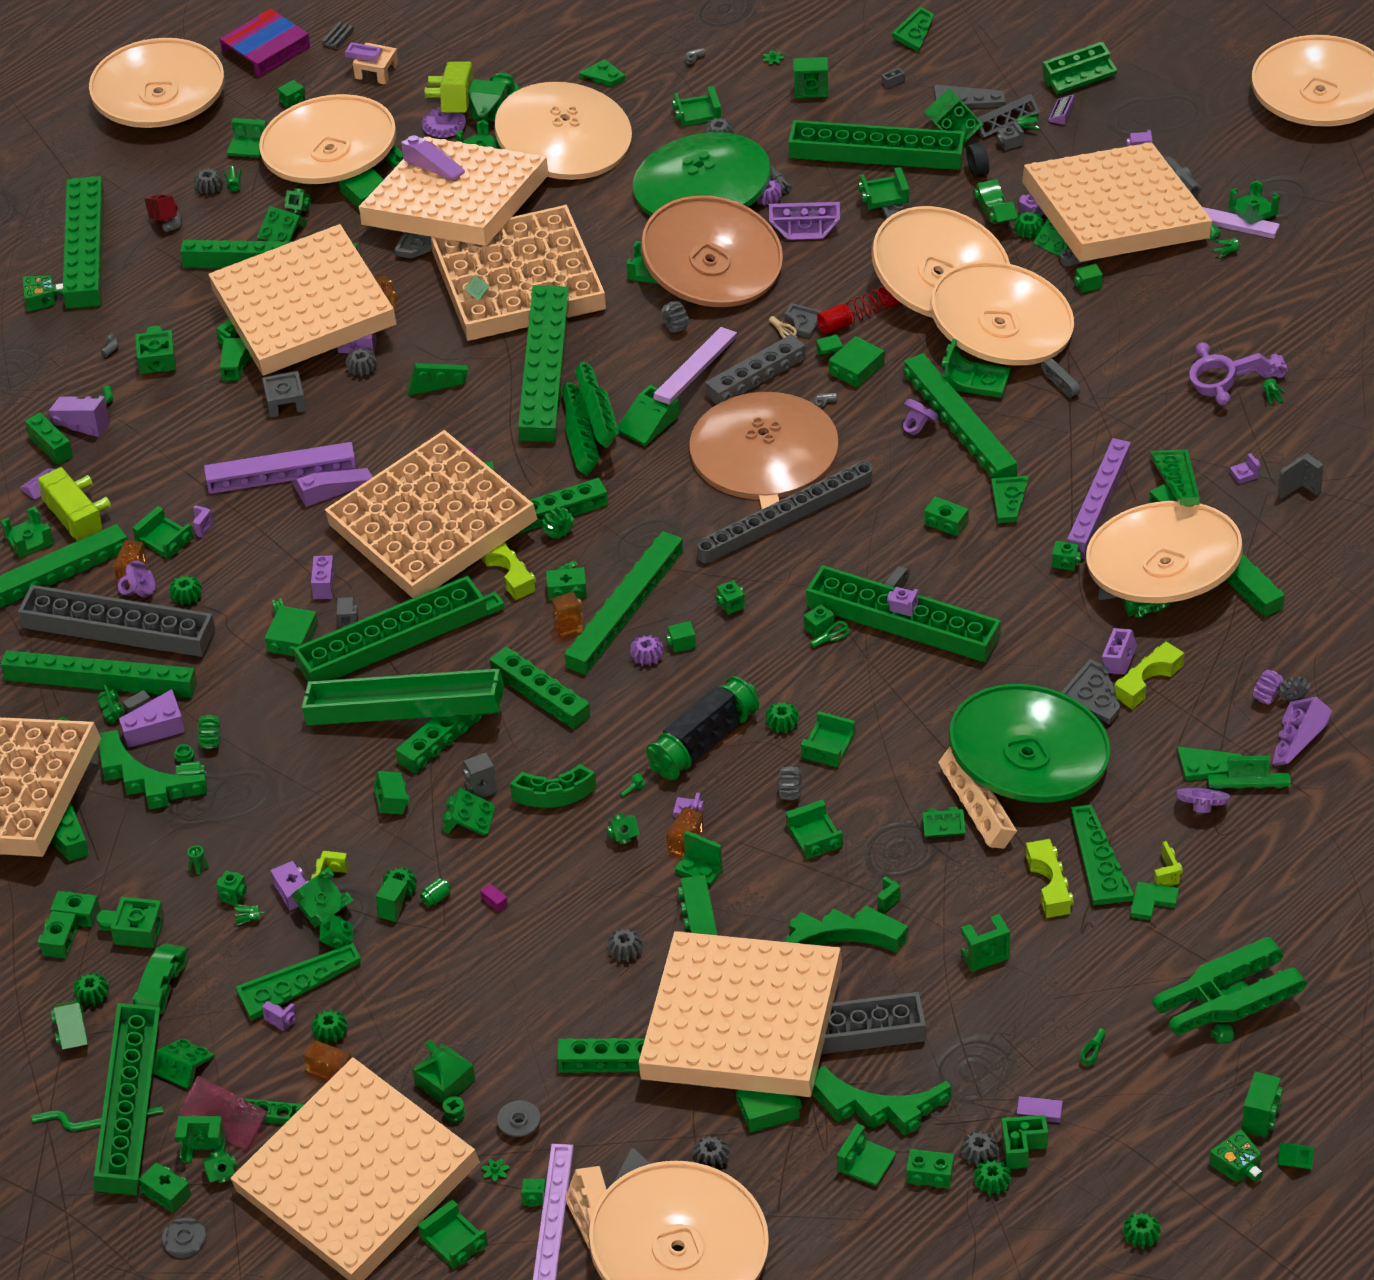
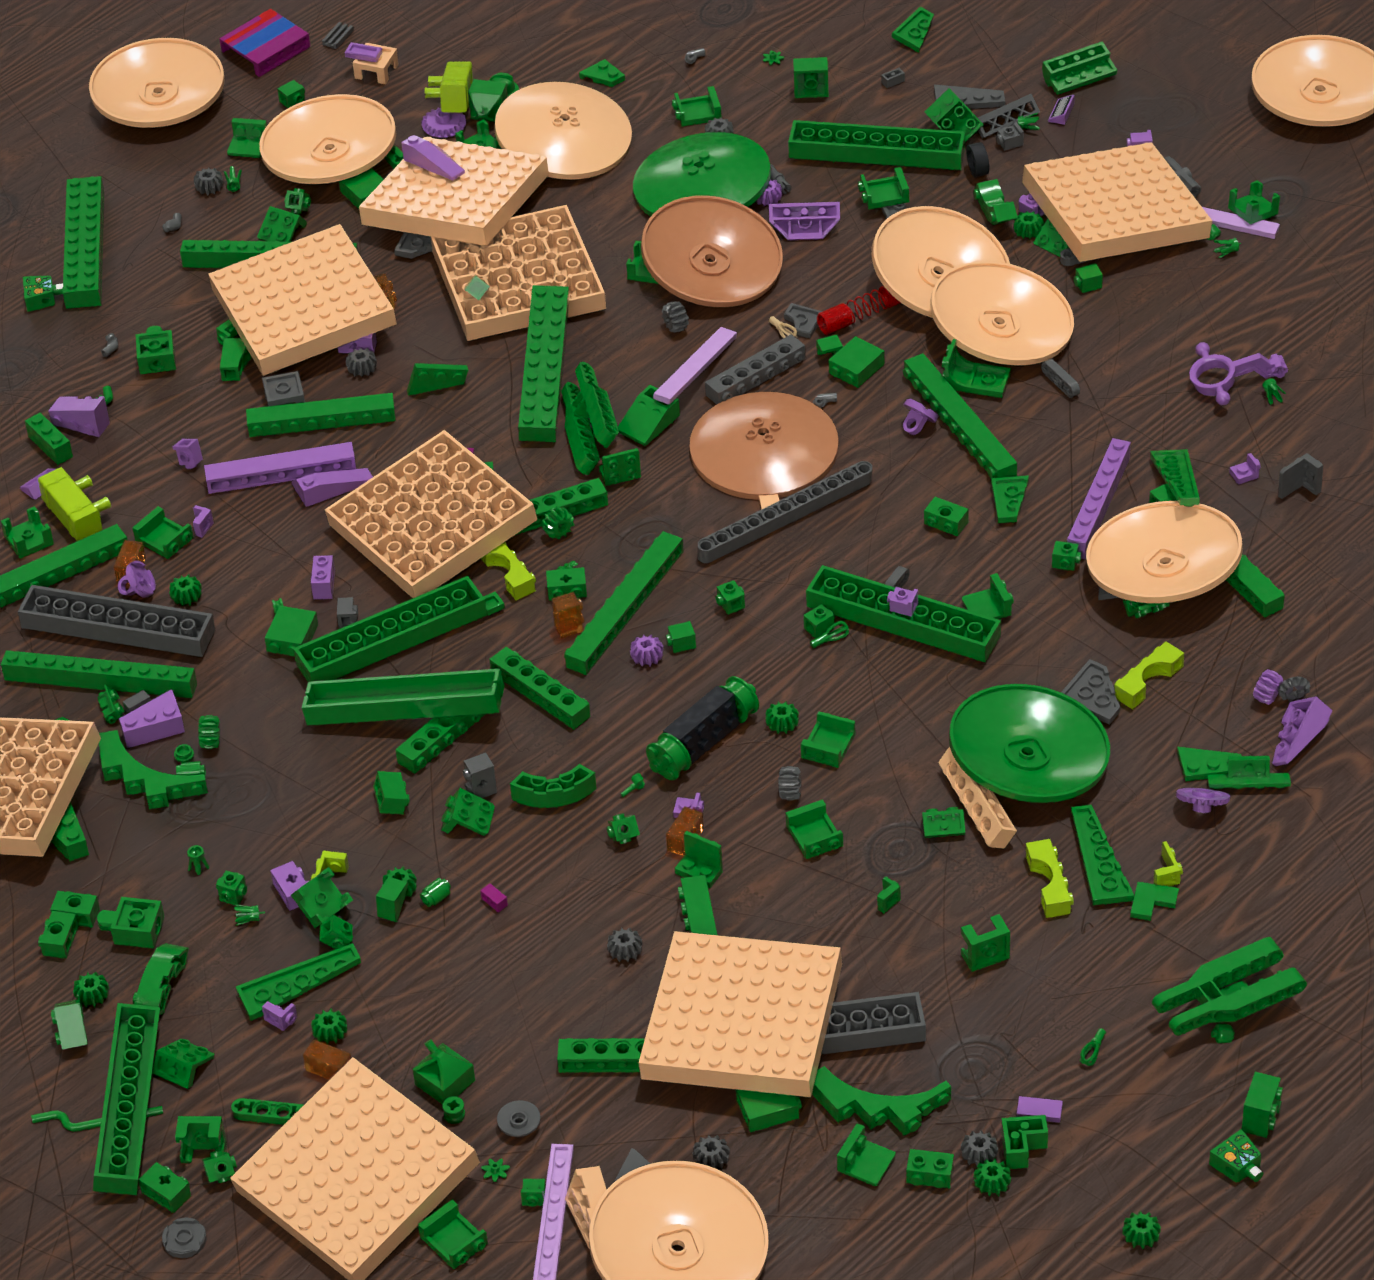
dark red brick [144,194,178,222] -> none
clear pink bracket [178,1076,268,1150] -> none
green arch [784,906,908,953] -> none
medium lavender brick [1102,628,1137,675] -> none
green panel [1278,1143,1315,1169] -> none
none -> medium lavender brick [173,439,203,469]
none -> green brick [246,393,396,437]
none -> green bracket [599,448,641,486]
none -> green bracket [962,573,1014,619]

